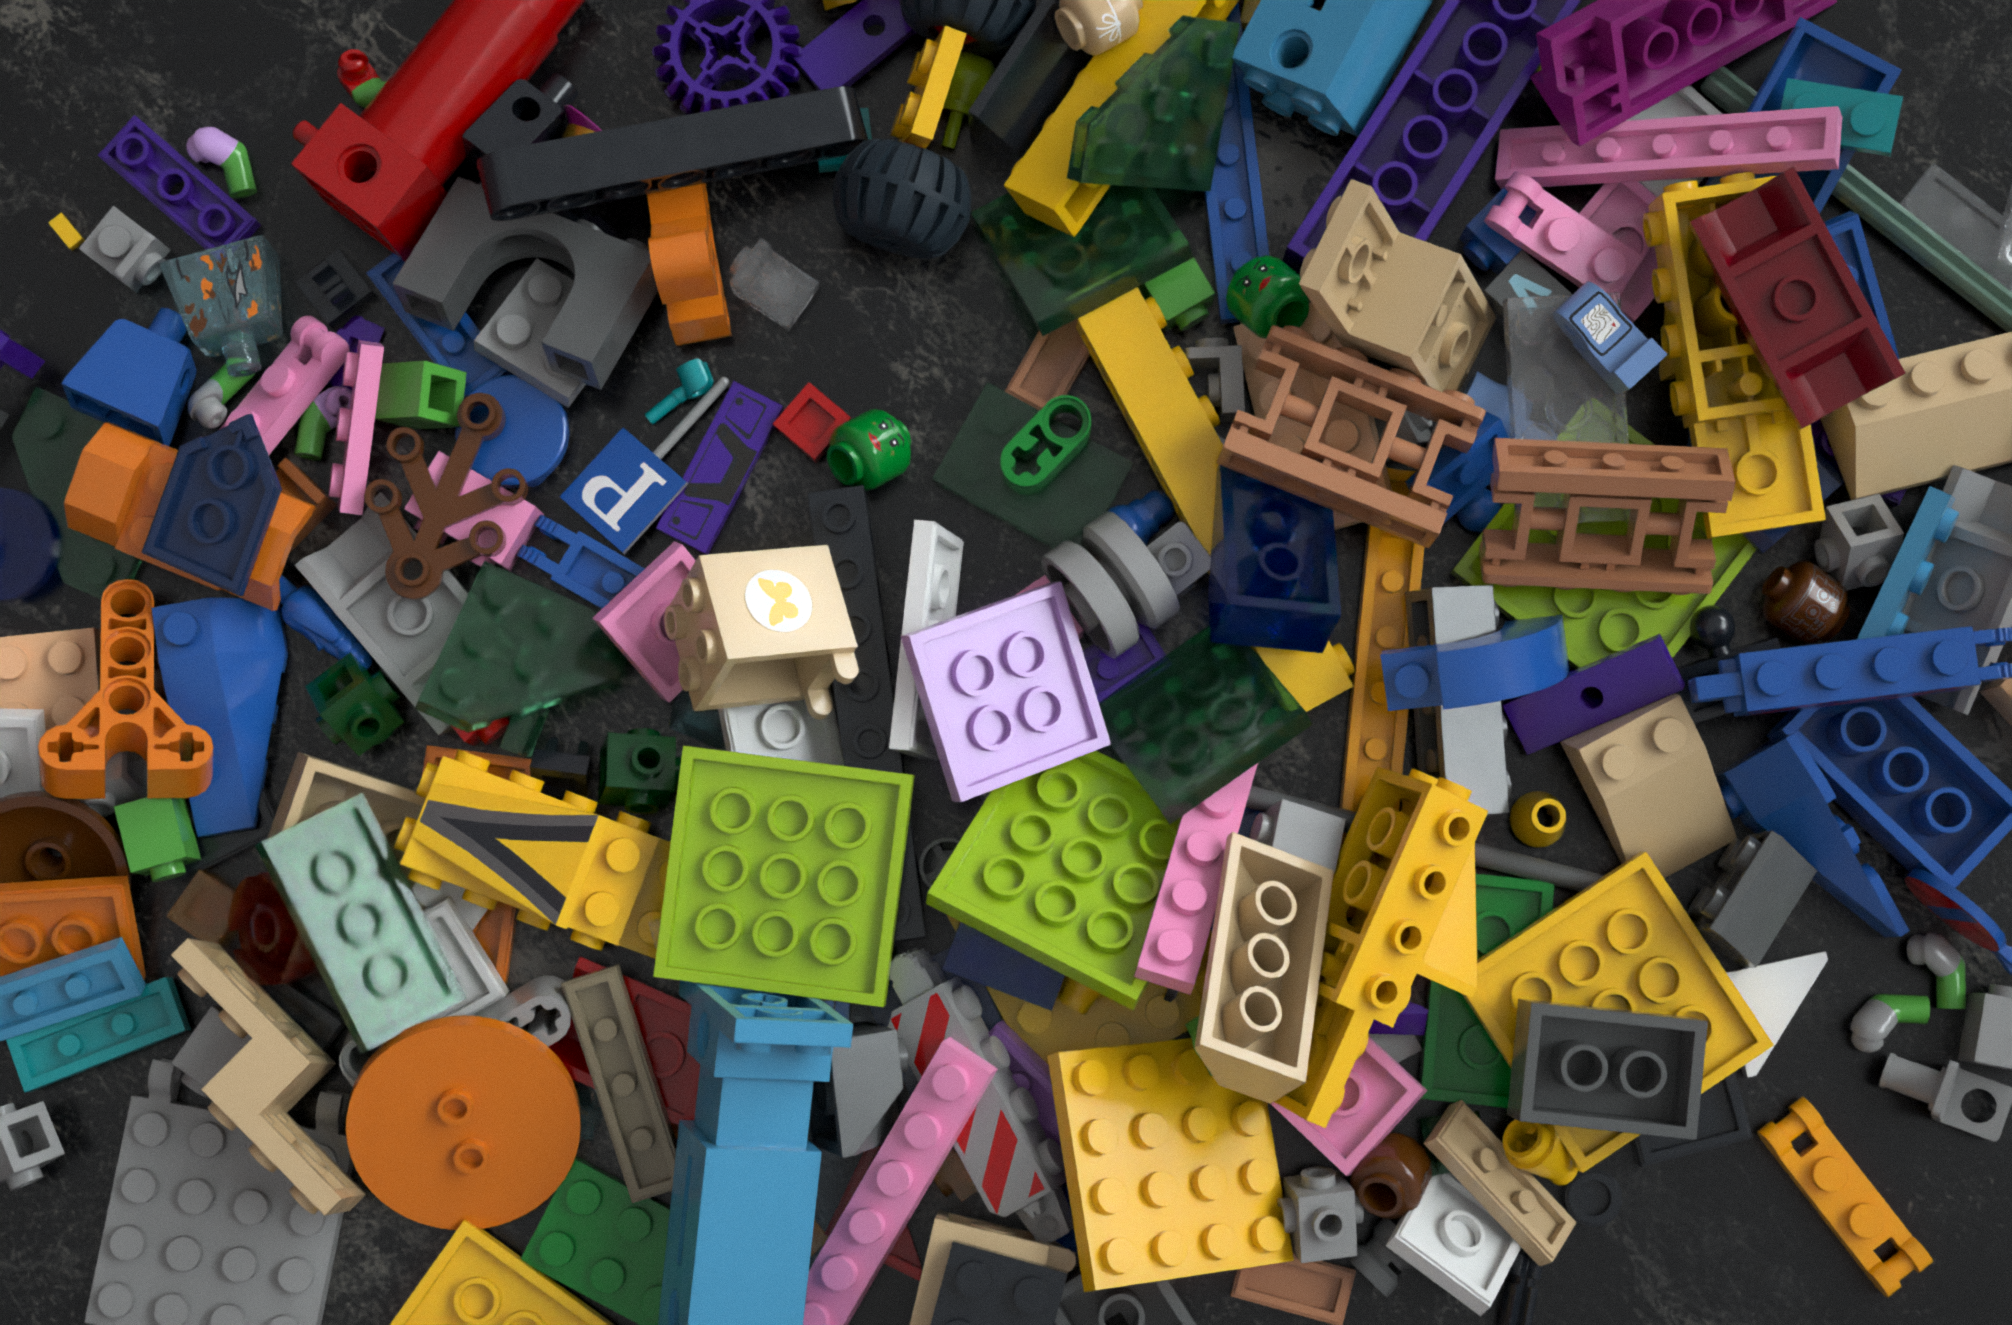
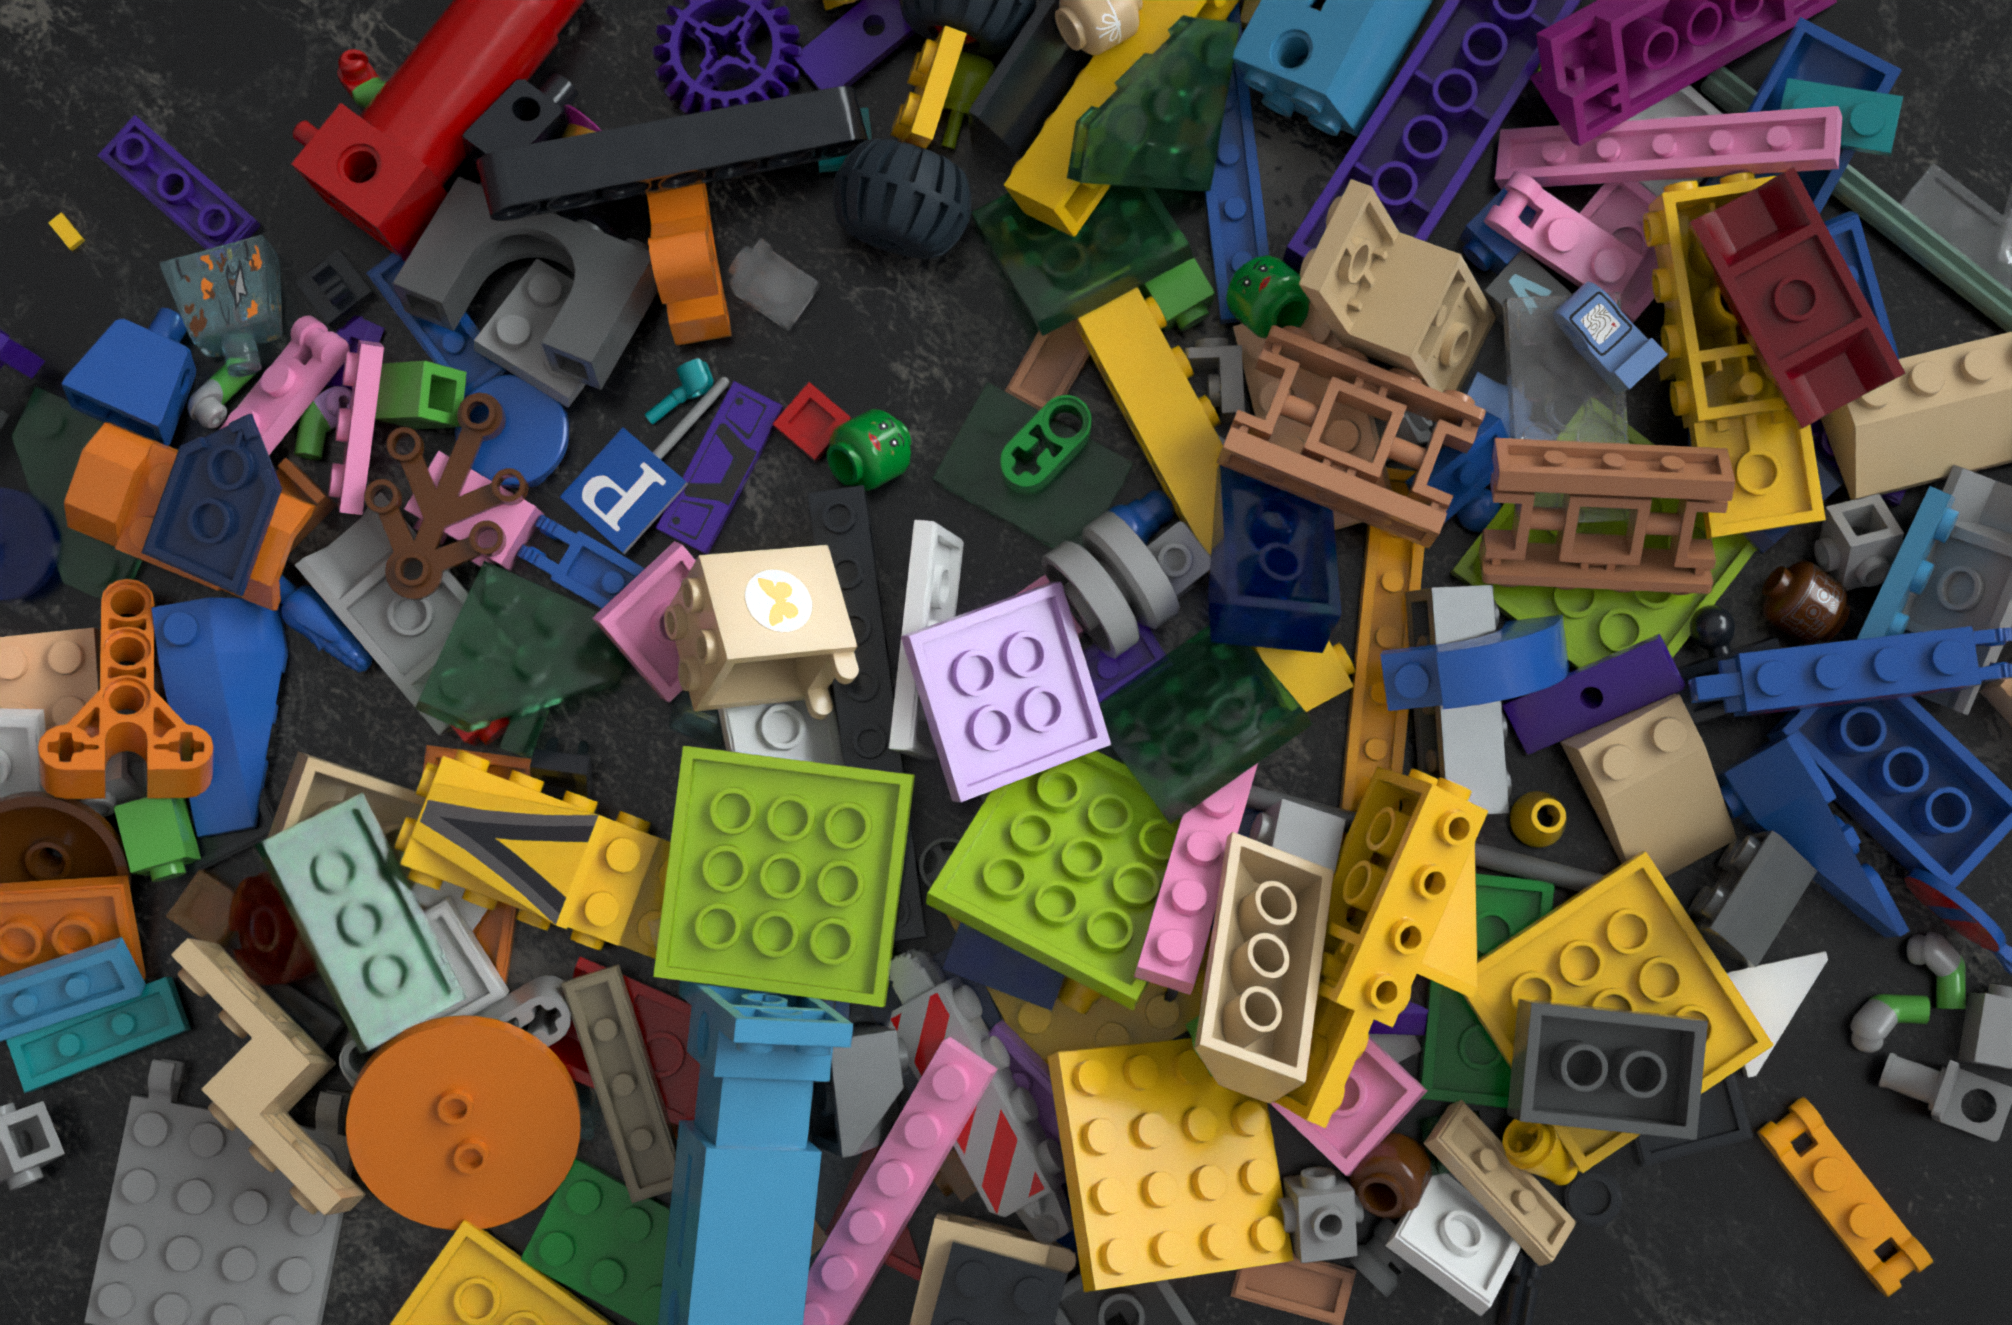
light grey bracket [79,206,171,293] -> none
light grey brick [171,1006,252,1098] -> none
arm [186,127,257,199] -> none
dark green brick [305,652,404,756] -> none
dark green brick [598,728,681,814] -> none

